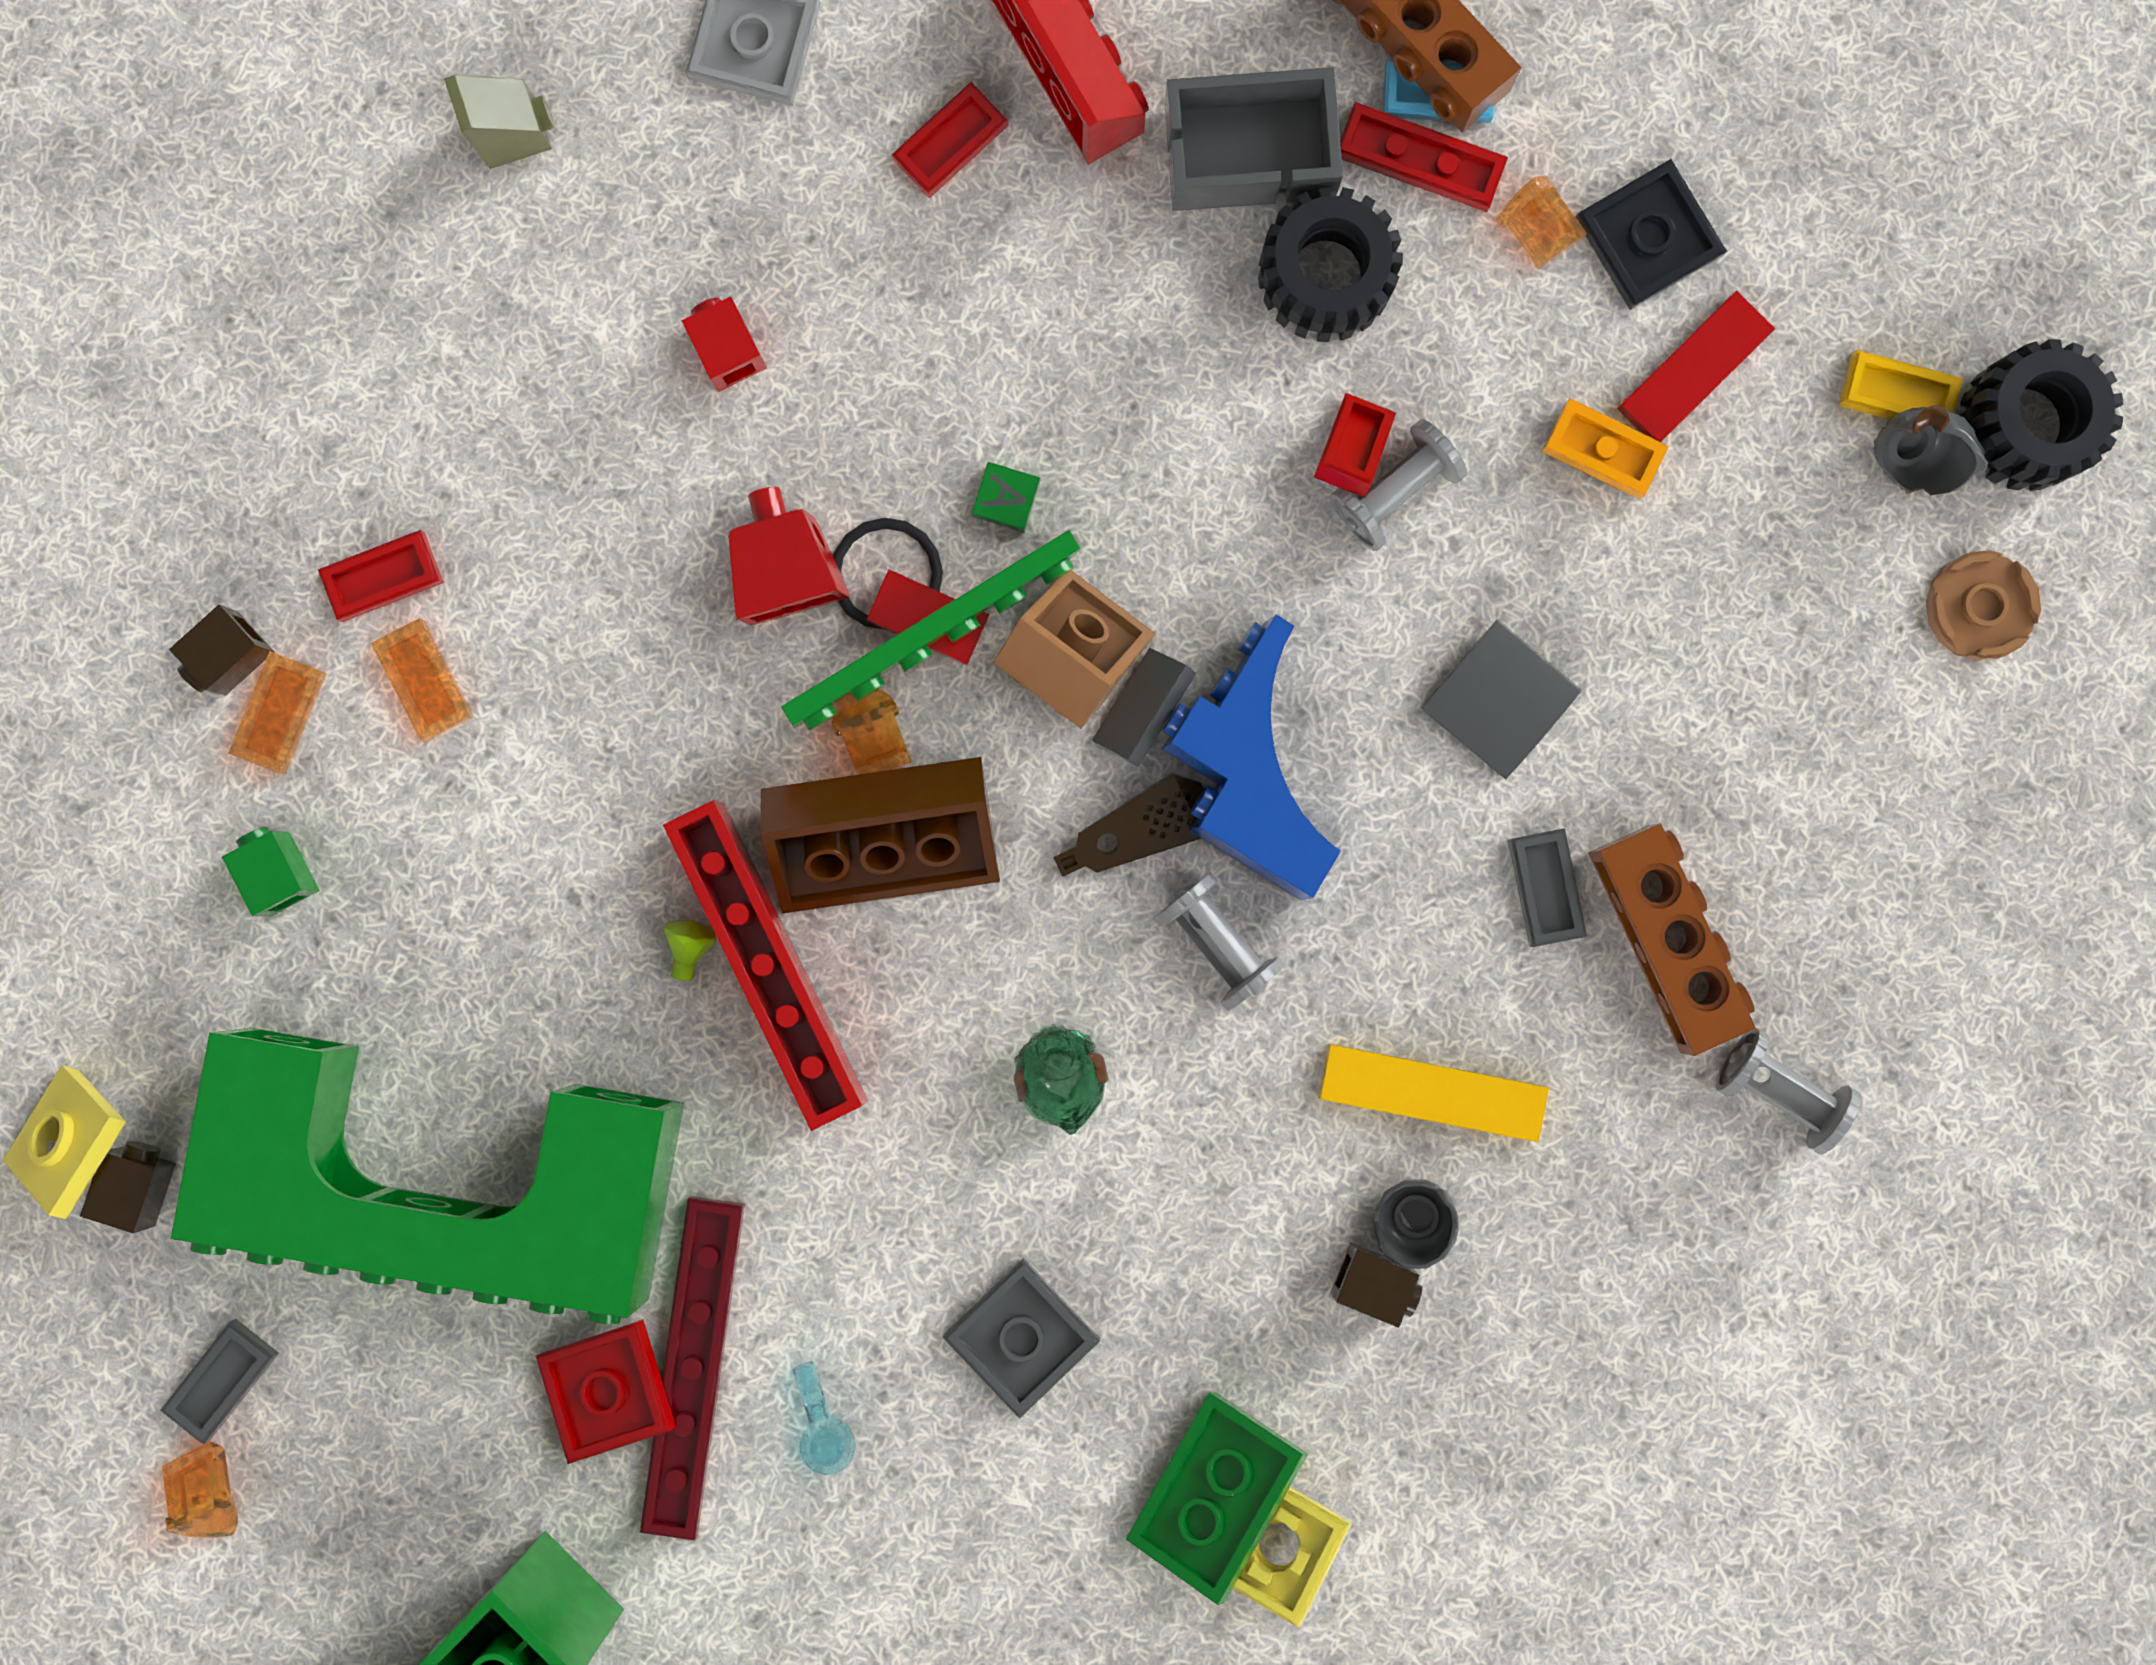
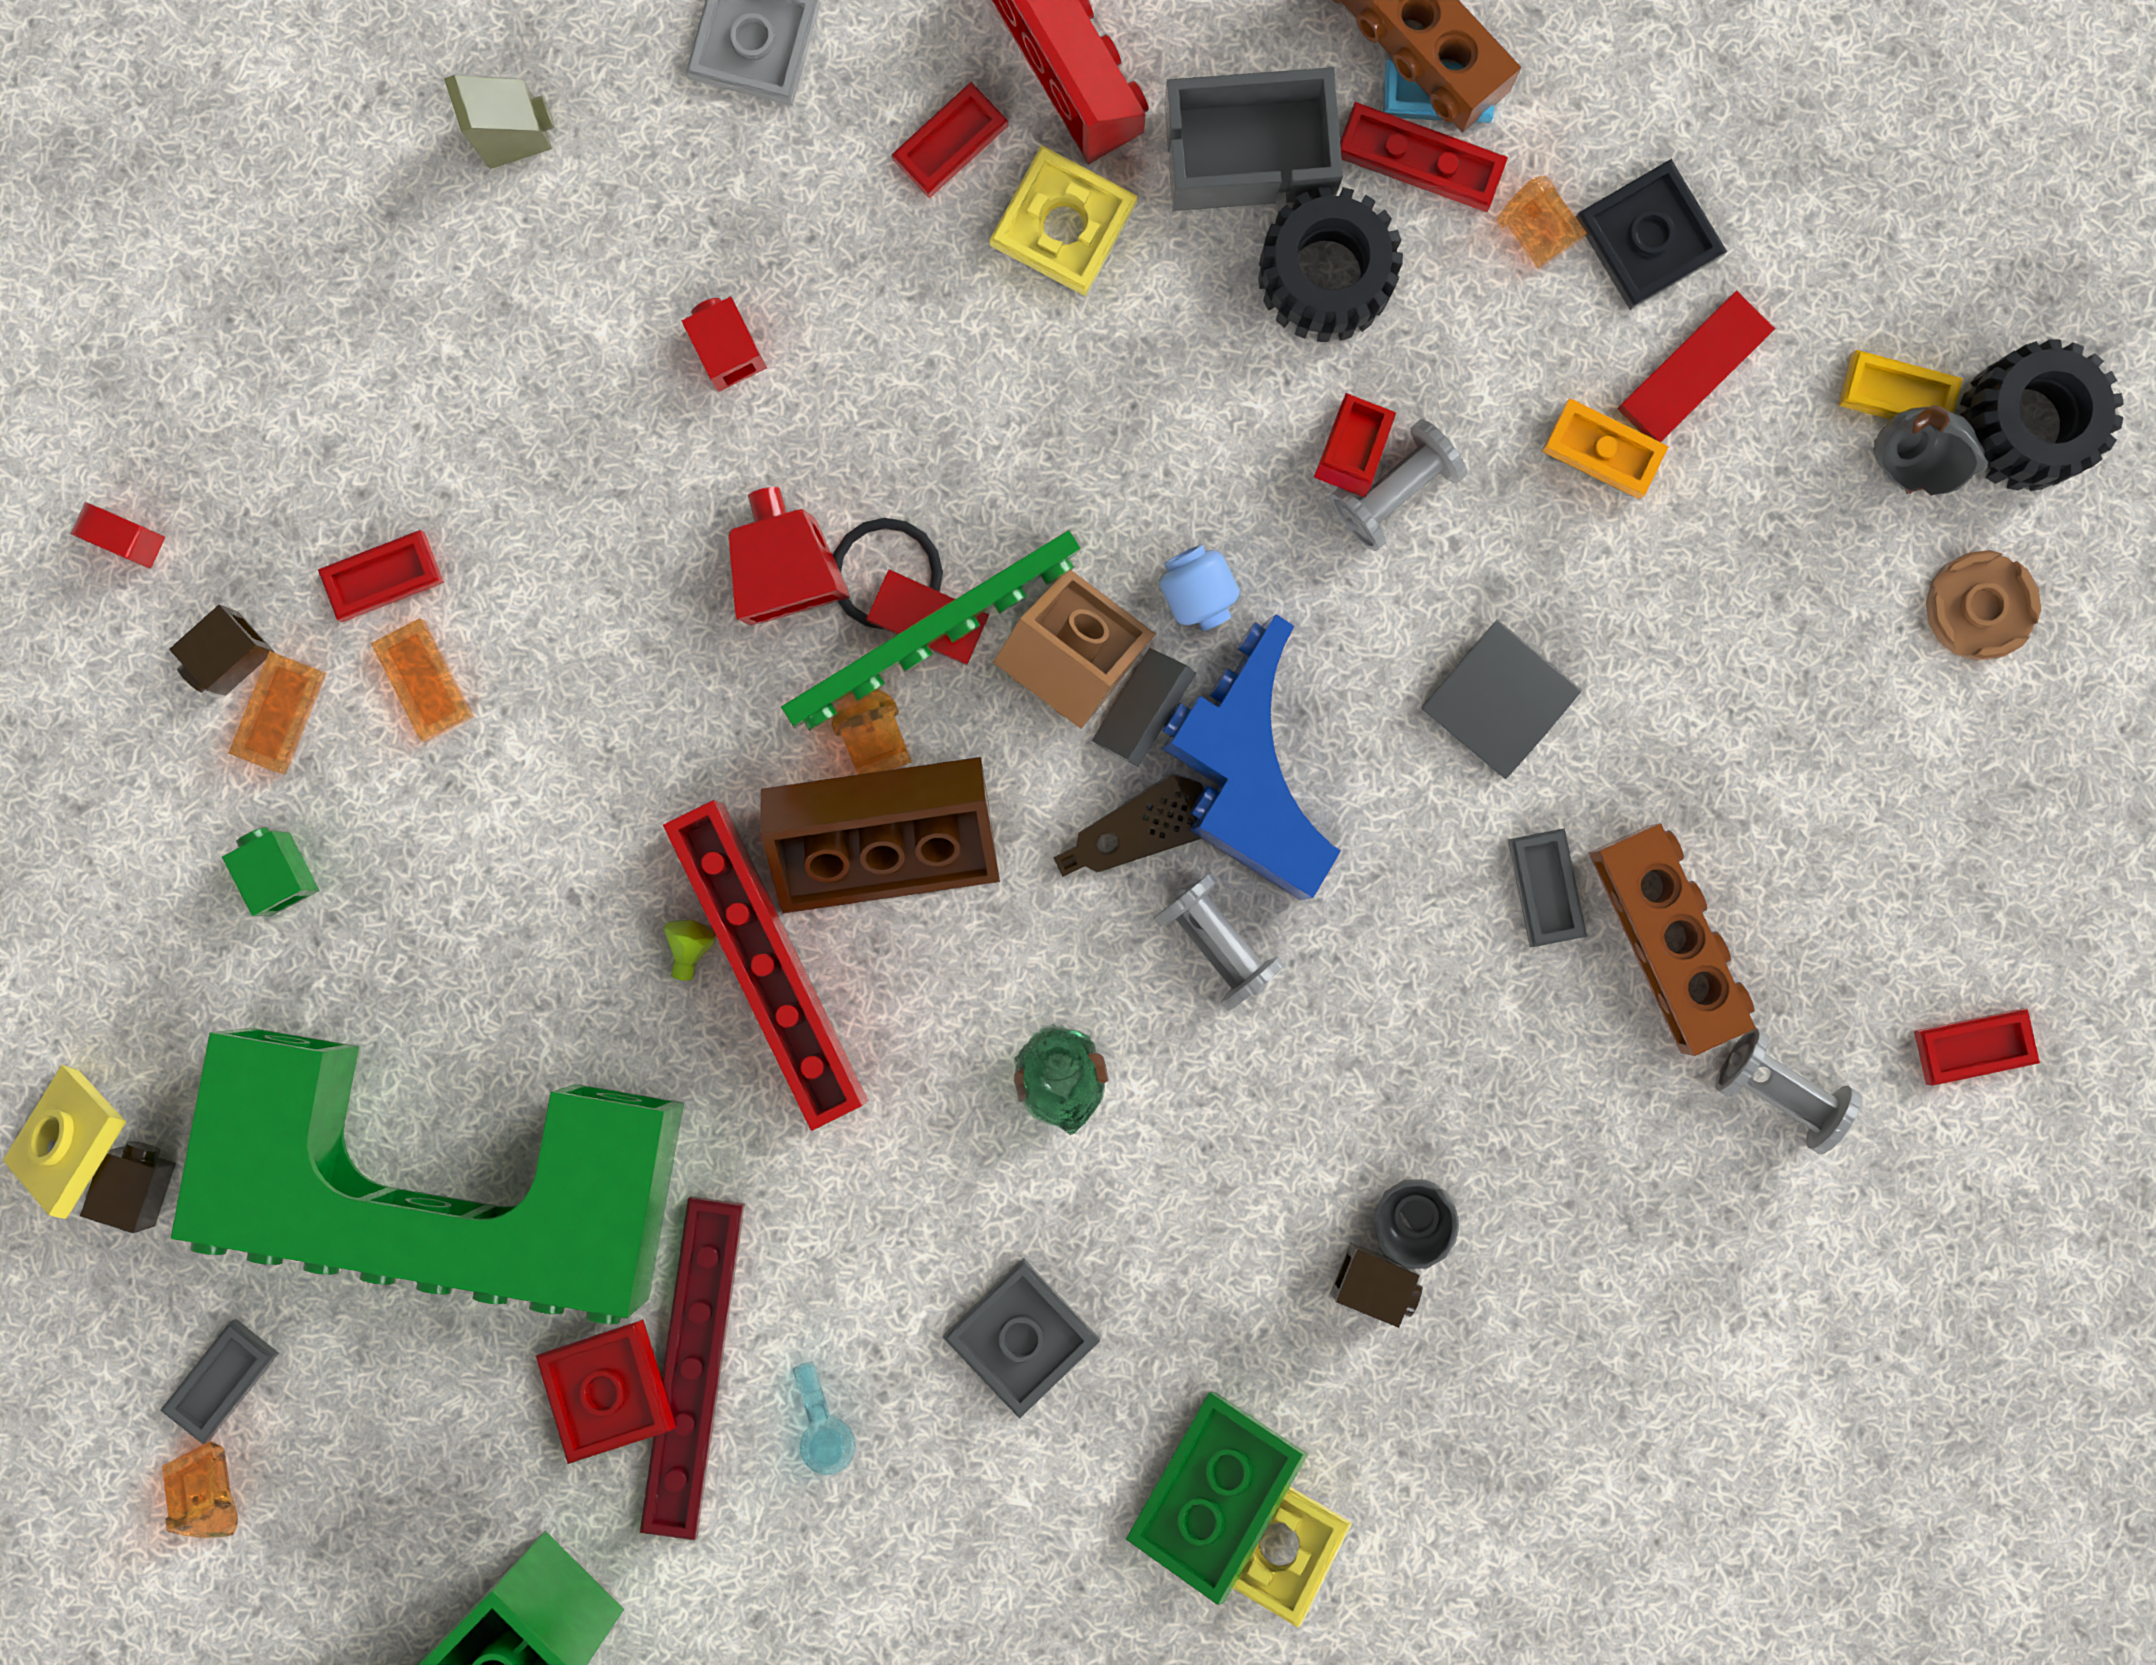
green tile [972,462,1041,533] -> none
yellow tile [1319,1044,1549,1142] -> none
none -> red piece [70,502,165,569]
none -> light yellow piece [989,145,1138,297]
none -> light blue head [1159,544,1240,631]
none -> red tile [1914,1008,2040,1086]

